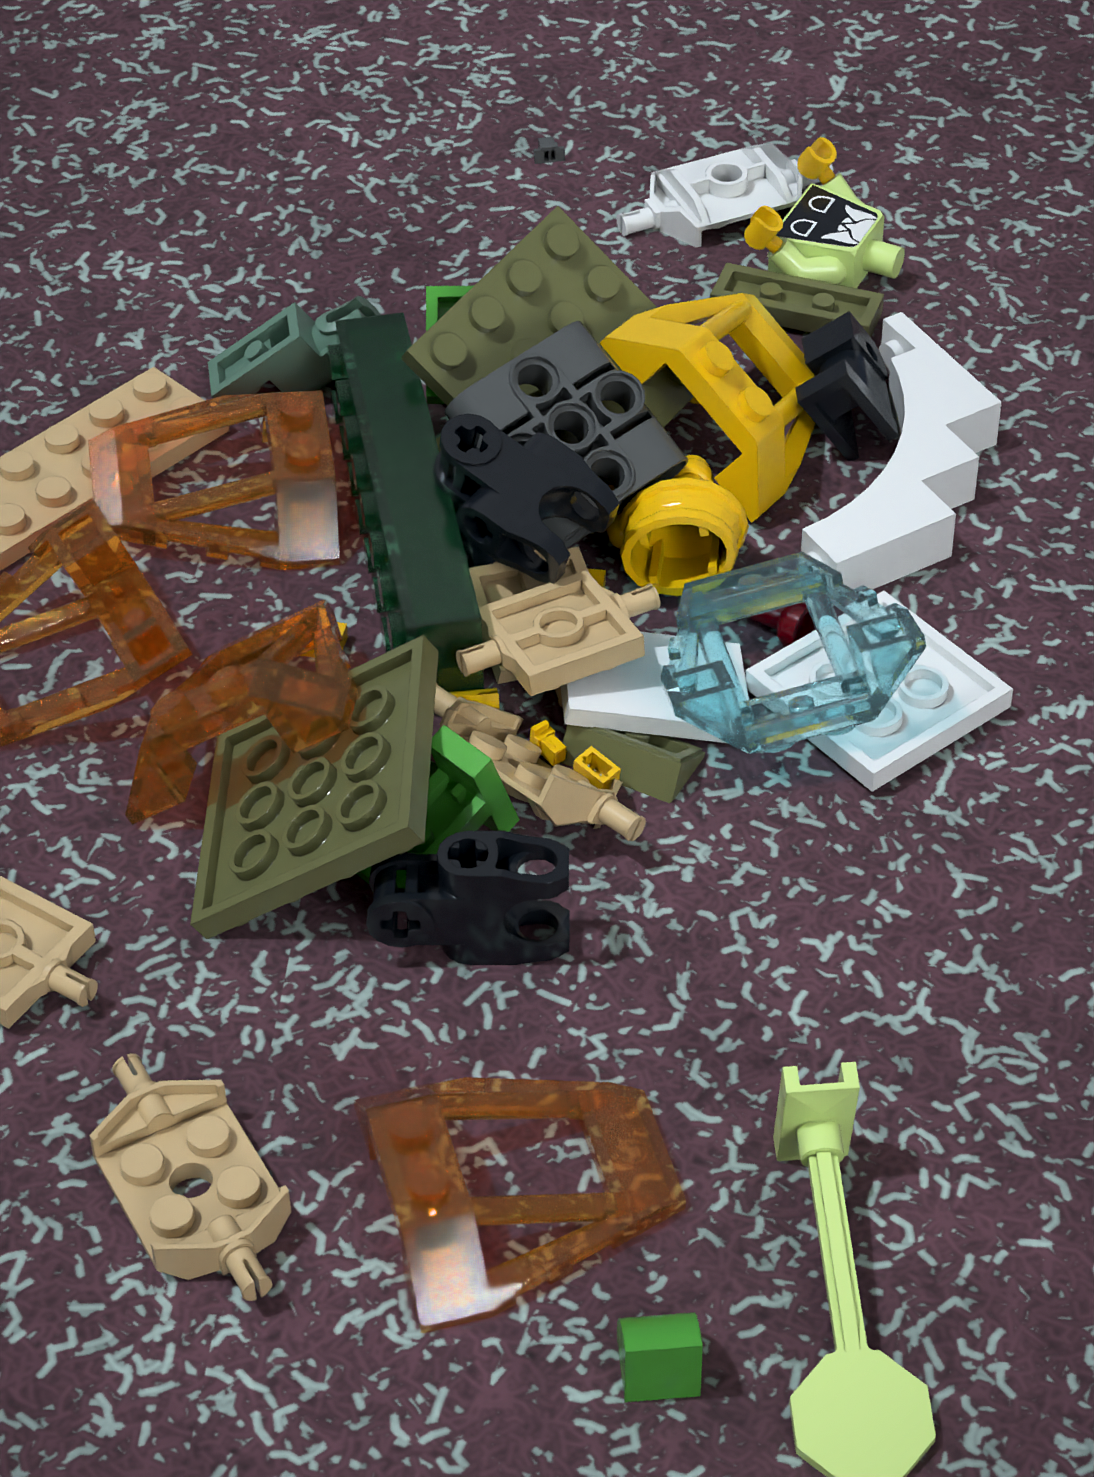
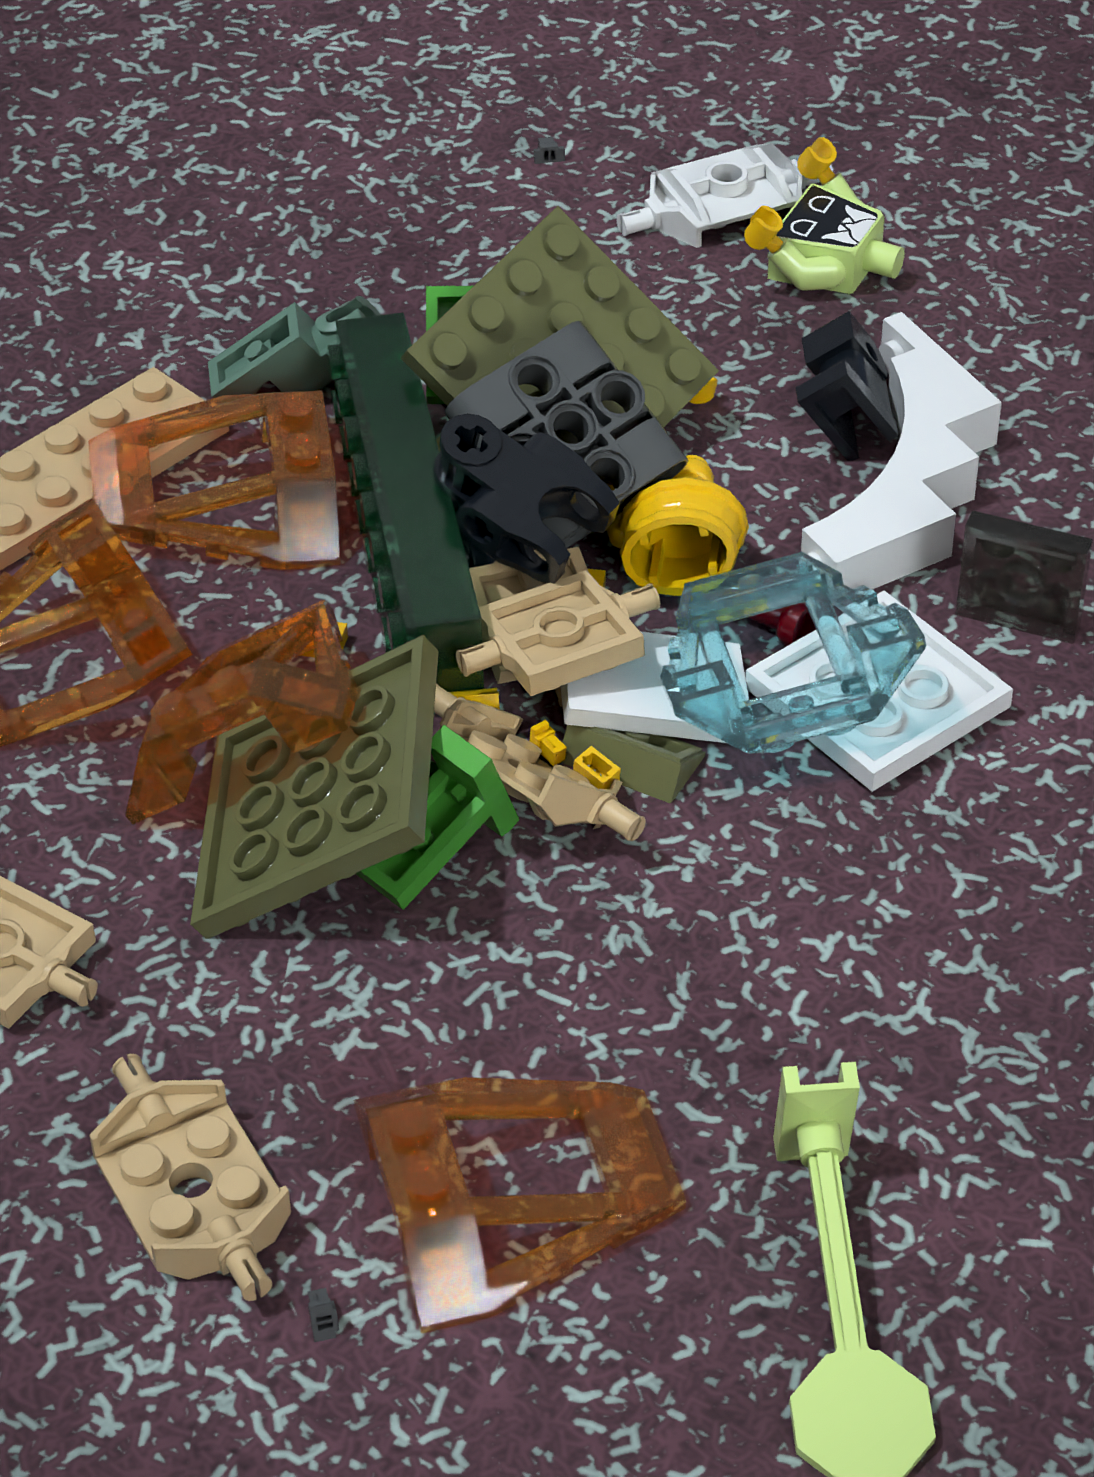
black piece [366,831,570,965] -> none
yellow windscreen [599,293,815,523] -> none
bright green brick [617,1312,703,1402] -> none
olive plate [710,262,884,337] -> none
none -> dark grey piece [308,1288,339,1342]
none -> clear smoke plate [955,510,1093,644]

